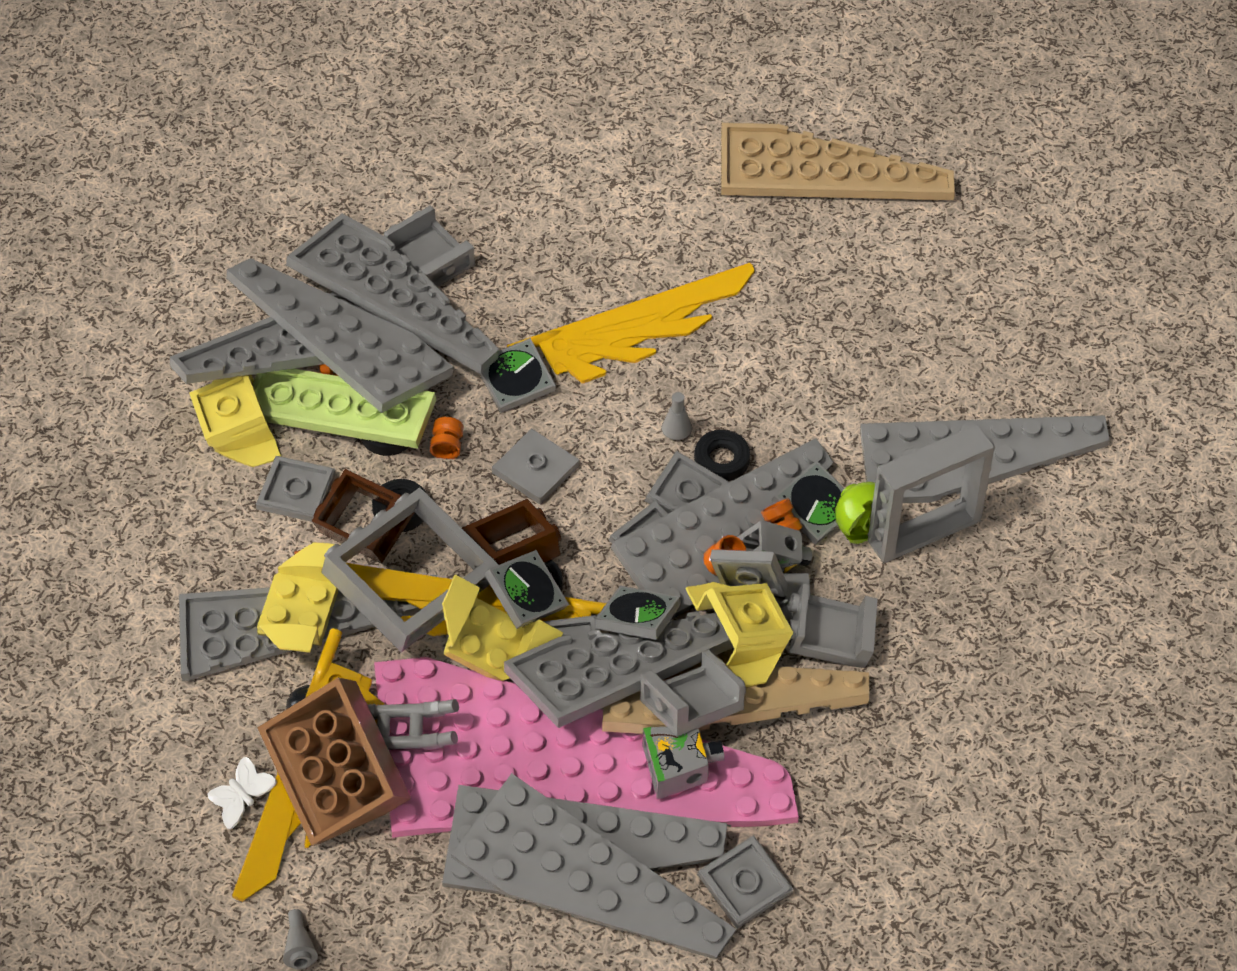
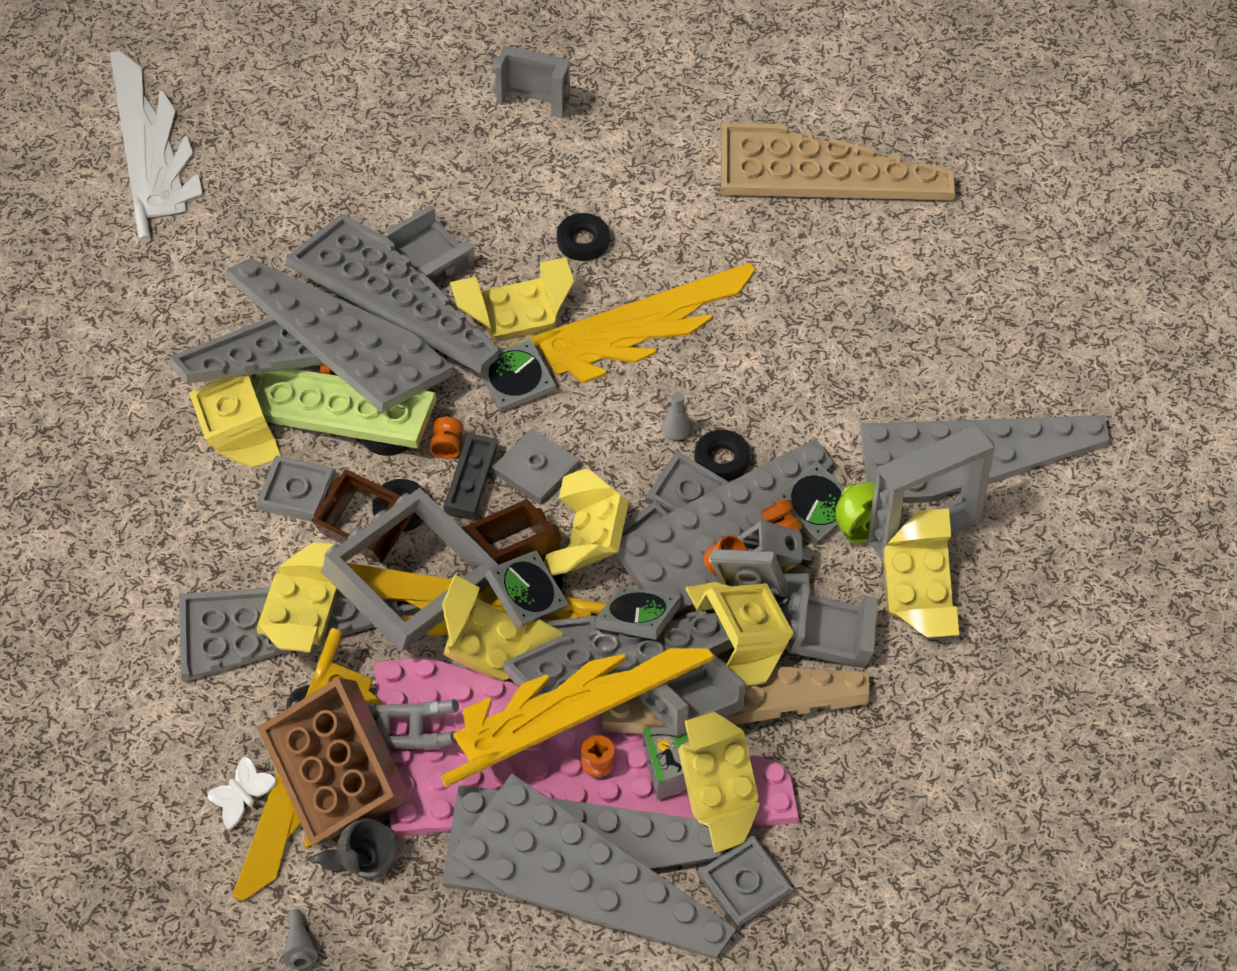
none -> white animal [110,51,203,243]
none -> dark grey hair [311,818,397,878]
none -> yellow animal [440,648,713,788]
none -> dark grey plate [443,433,498,519]
none -> light yellow piece [450,257,574,342]
none -> light grey panel [492,46,570,118]
none -> light yellow piece [544,469,629,576]
none -> black tyre [557,213,610,261]
none -> orange wheel [581,735,615,778]
none -> light yellow piece [678,711,760,853]
none -> light yellow piece [883,508,959,638]

